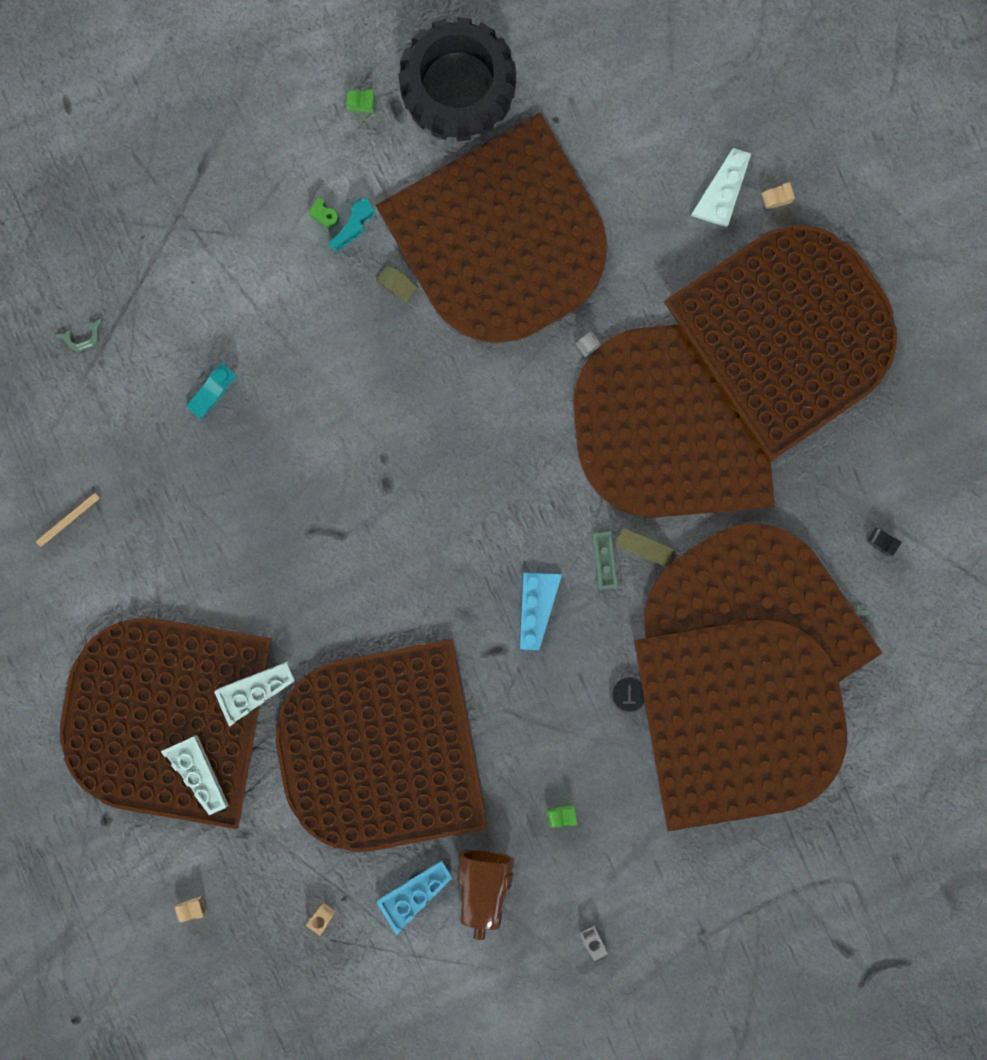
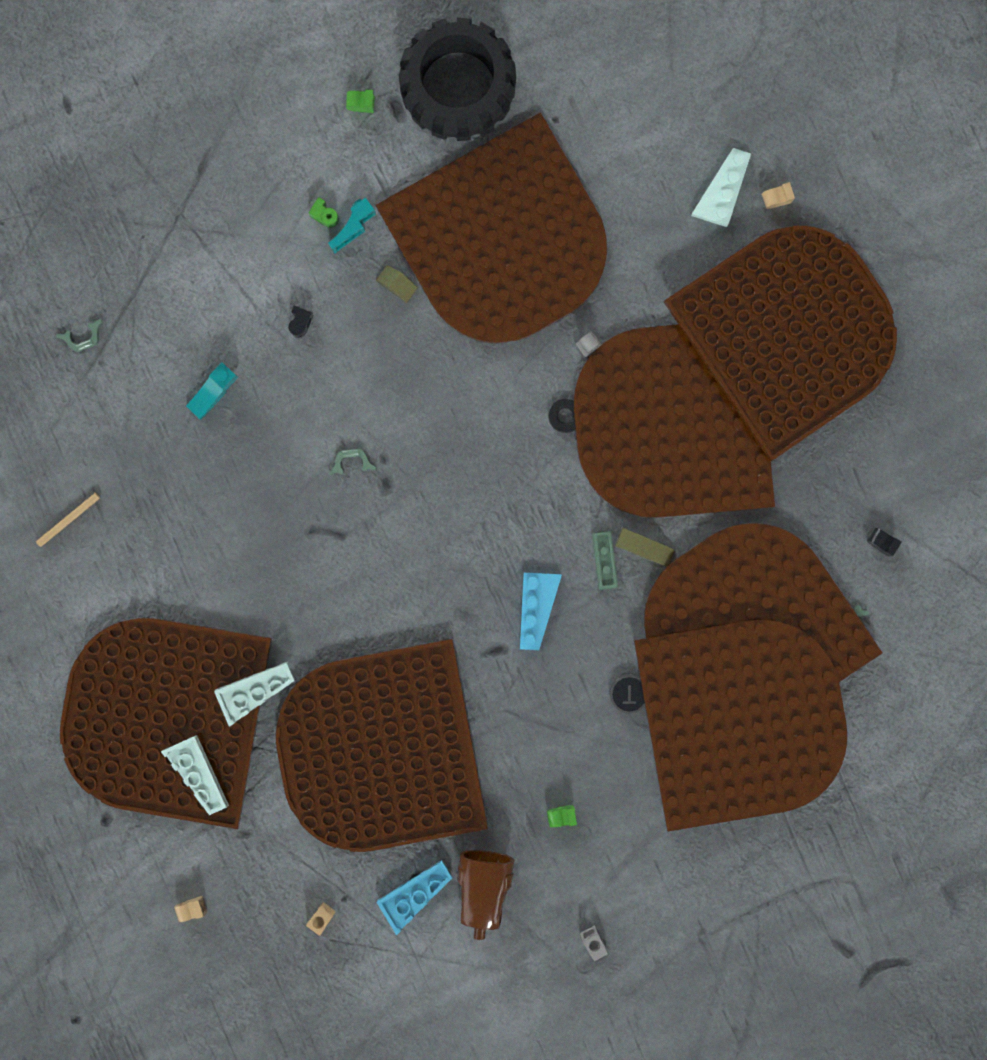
none -> black leg [288,305,314,338]
none -> sand green helmet [329,449,377,475]
none -> black tyre [548,399,576,433]

